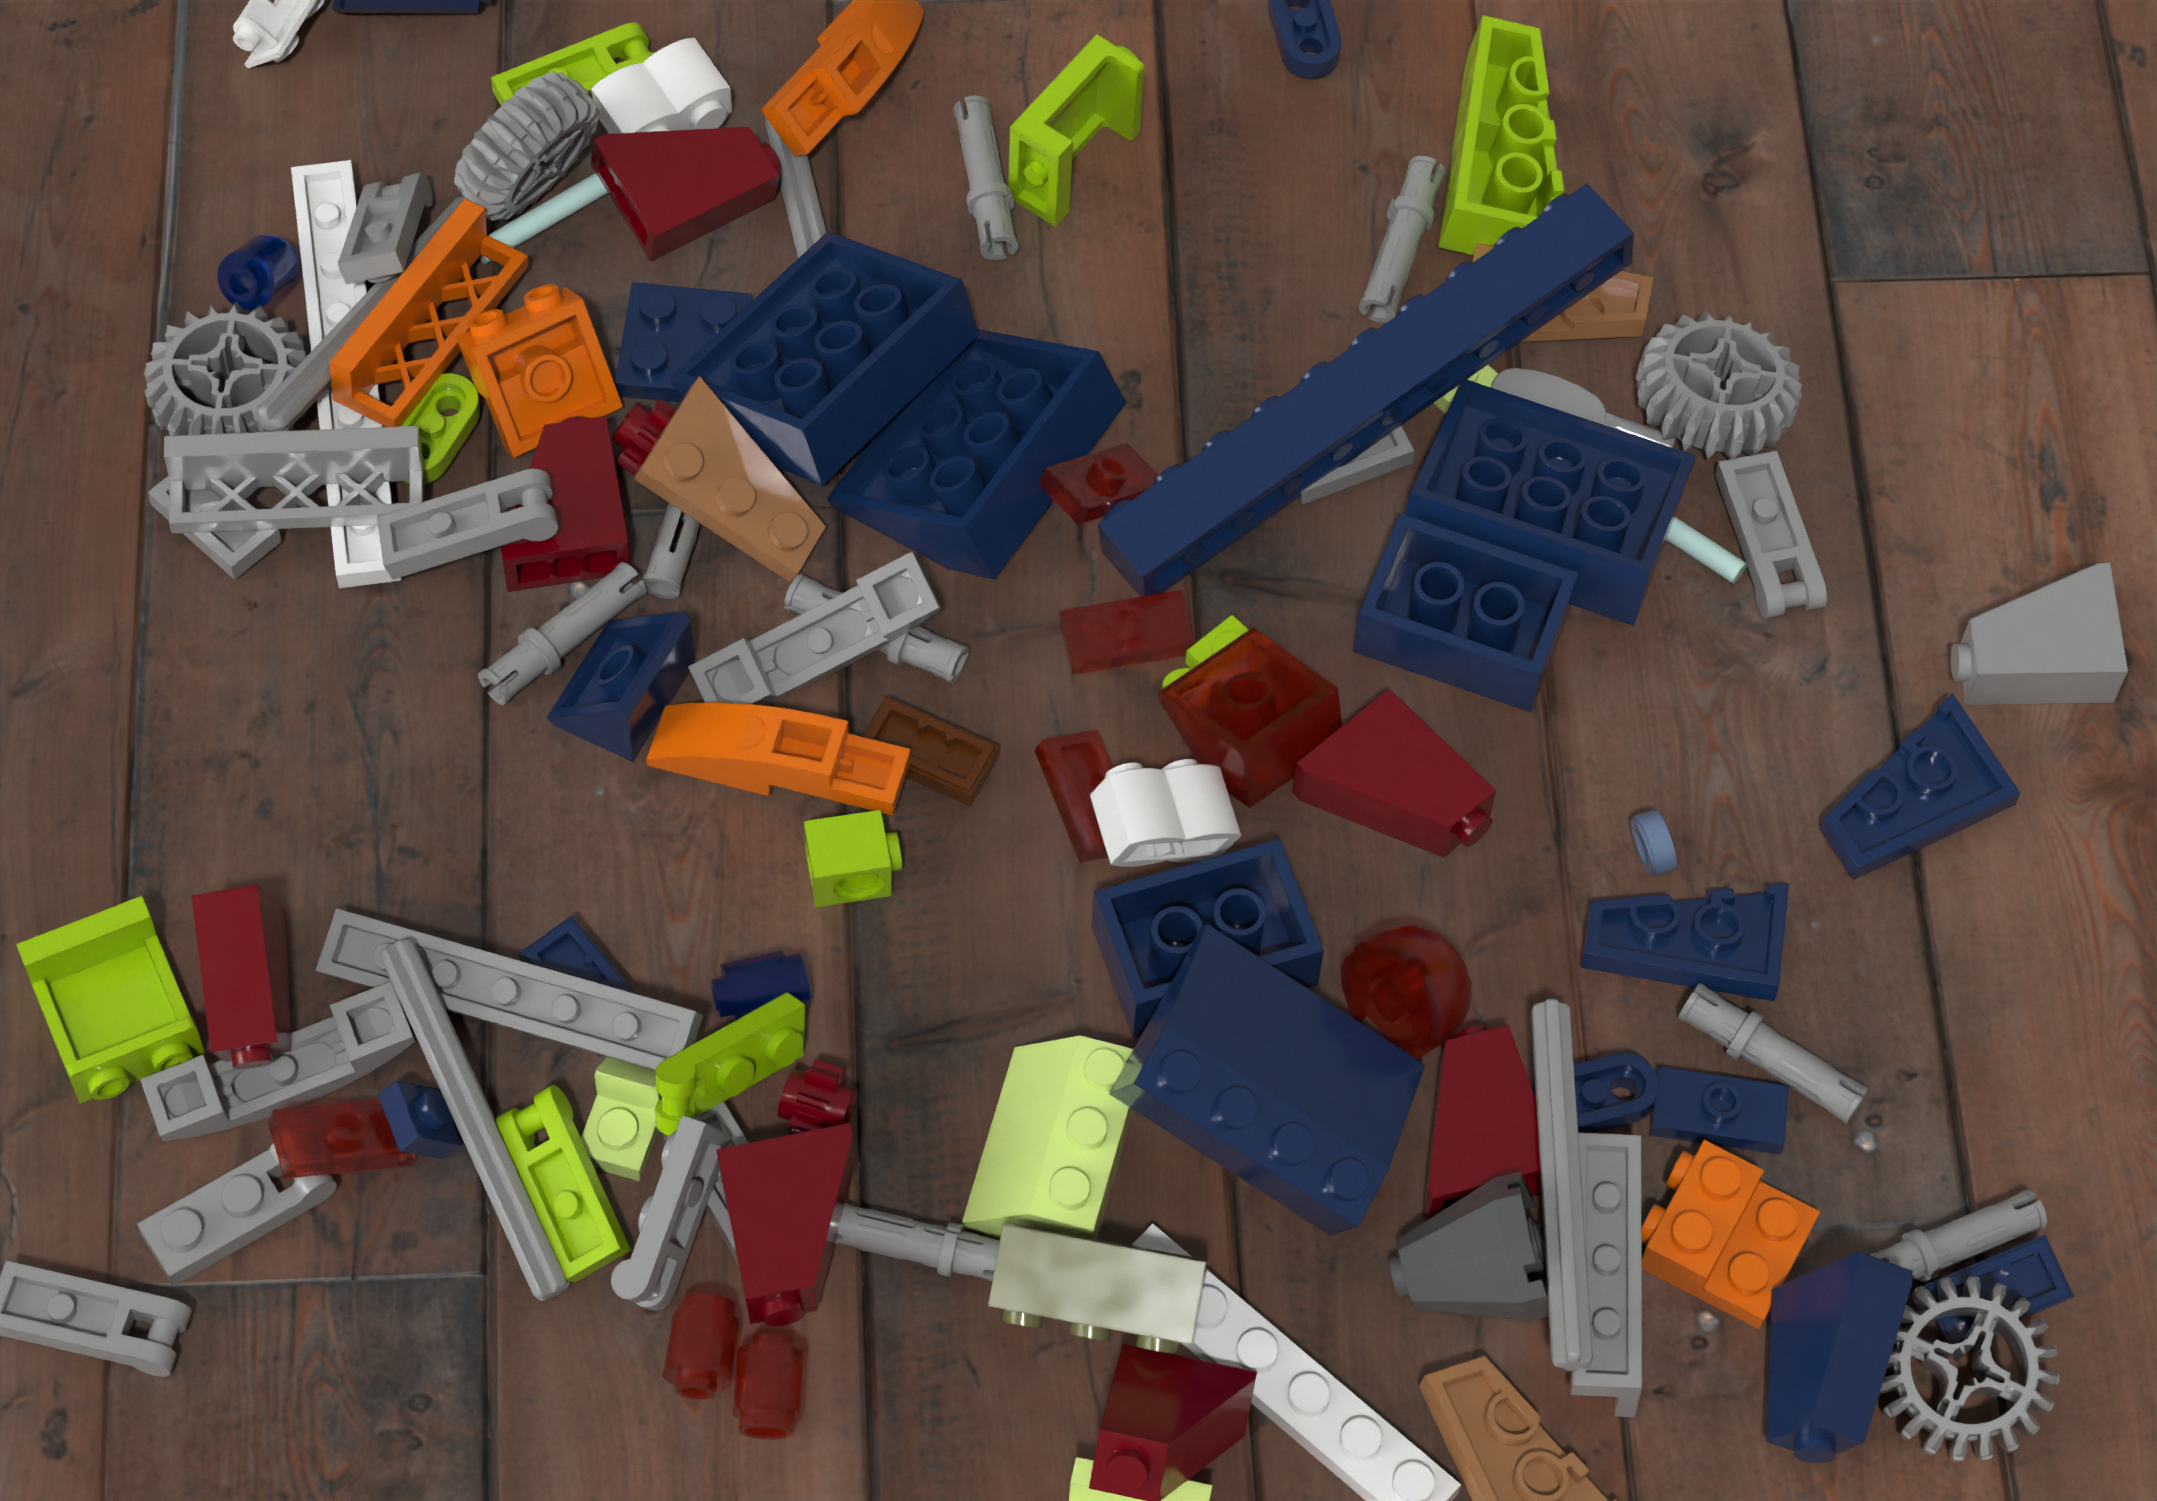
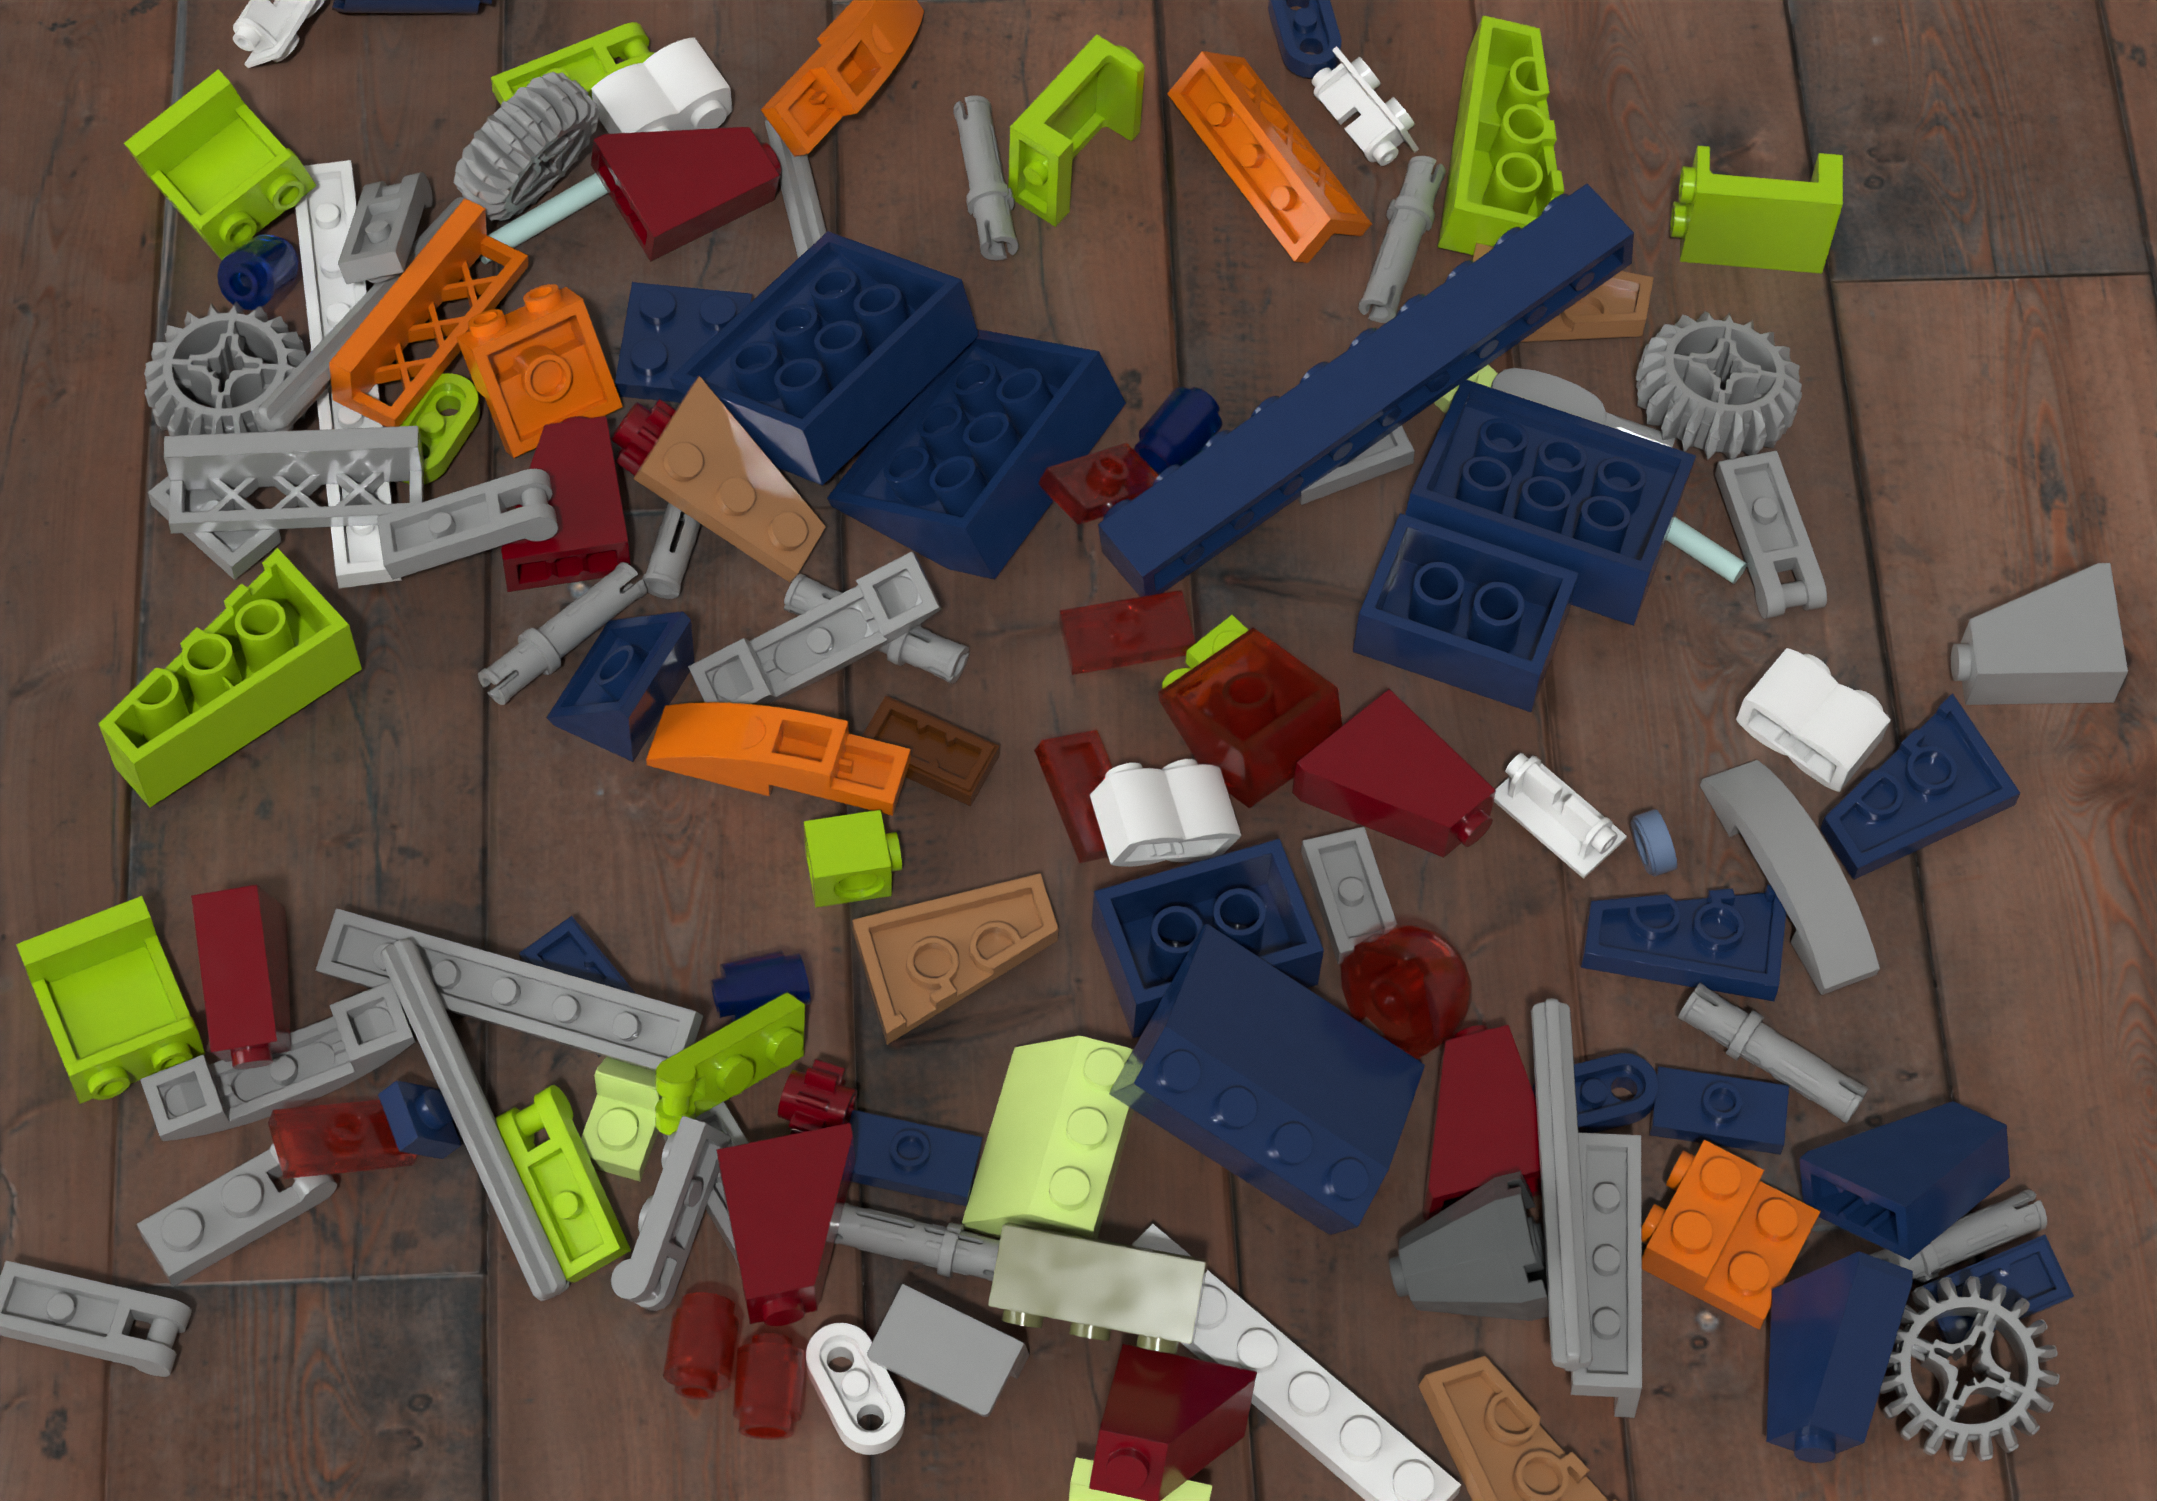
none -> lime wedge [98,548,362,807]
none -> lime panel [124,69,316,260]
none -> white plate [806,1323,905,1455]
none -> dark blue plate [849,1110,983,1206]
none -> medium nougat wing [852,873,1059,1045]
none -> light grey panel [867,1284,1030,1417]
none -> clear blue brick [1134,387,1222,475]
none -> orange fence [1167,51,1372,263]
none -> light grey plate [1301,827,1402,964]
none -> white hinge [1312,46,1419,166]
none -> white hinge [1494,753,1627,879]
none -> lime panel [1670,145,1843,274]
none -> light grey slope [1700,760,1880,995]
none -> white brick [1736,648,1891,792]
none -> dark blue slope [1799,1101,2010,1260]

